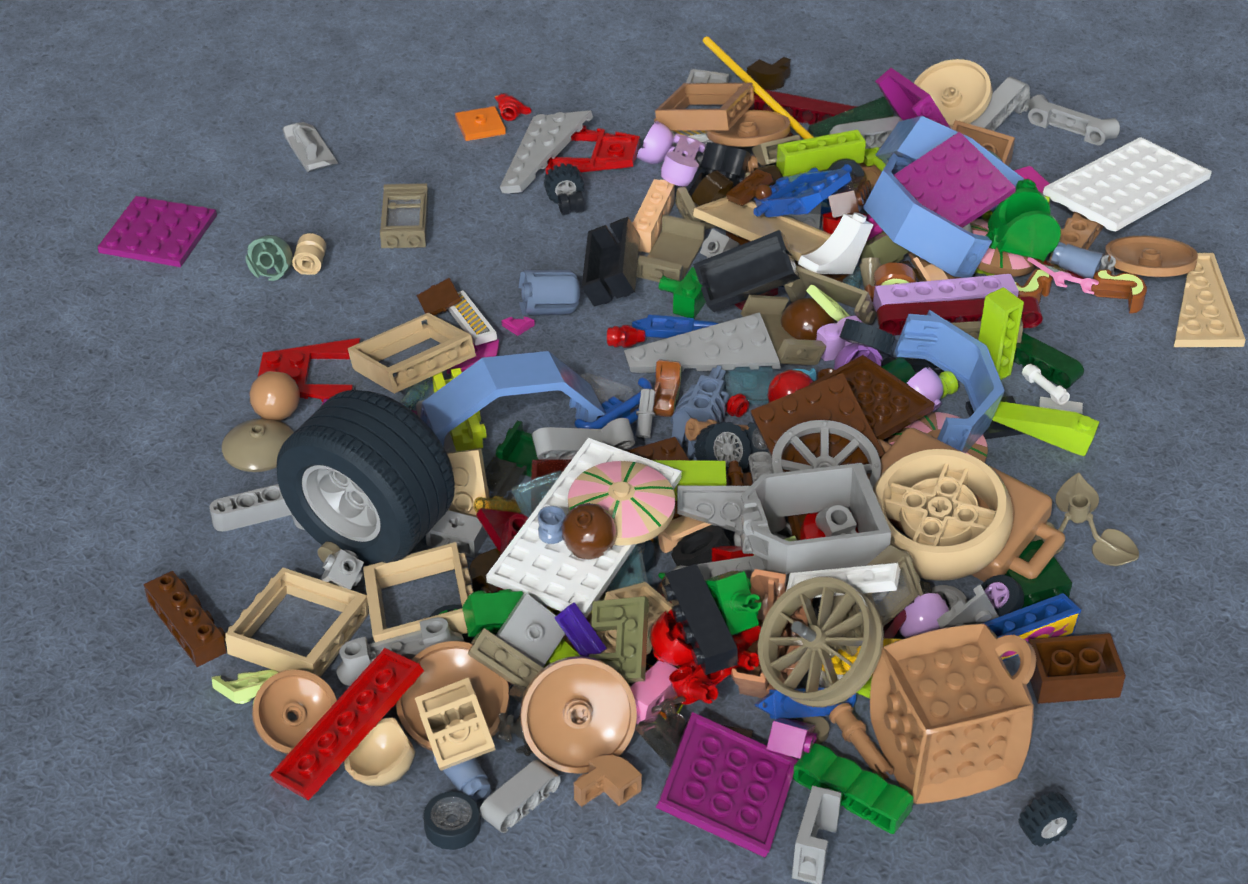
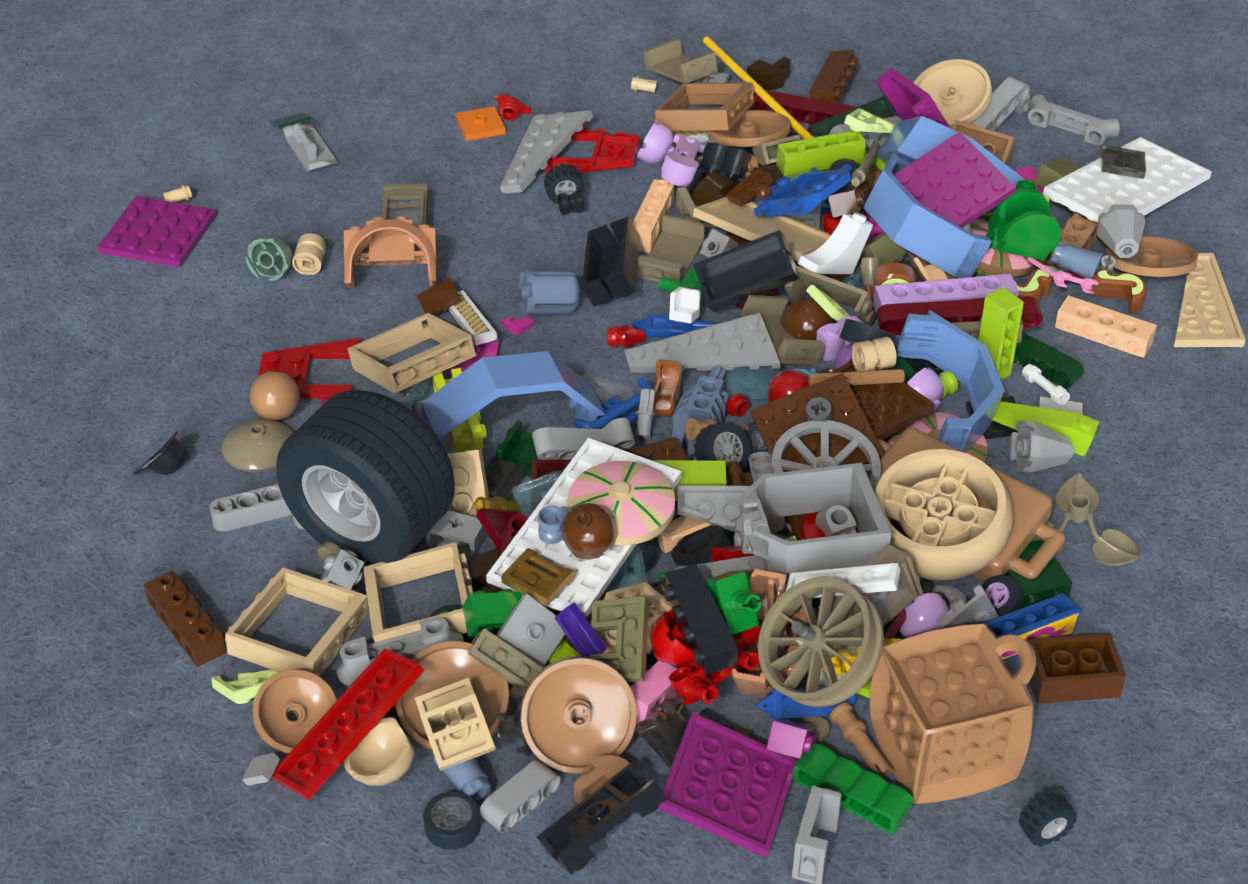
none -> black piece [133,431,189,475]
none -> tan pin [163,185,192,203]
none -> light grey tile [242,753,280,786]
none -> piece [270,113,312,129]
none -> nougat piece [344,216,438,288]
none -> pearl gold plate [501,548,576,606]
none -> black piece [537,763,666,875]
none -> tan pin [631,76,657,93]
none -> dark tan panel [643,38,718,84]
none -> white panel [669,287,701,323]
none -> dark grey wheel [806,397,832,422]
none -> medium nougat axle [808,369,905,386]
none -> reddish brown brick [810,50,859,103]
none -> yellowish green wing [844,108,895,133]
none -> dark tan bar [851,142,880,187]
none -> tan wheel [851,337,896,372]
none -> light grey cone [1009,421,1074,473]
none -> olive brick [1034,157,1082,188]
none -> light nougat brick [1055,295,1157,358]
none -> light grey cone [1096,204,1146,258]
none -> clear smoke plate [1101,144,1146,179]

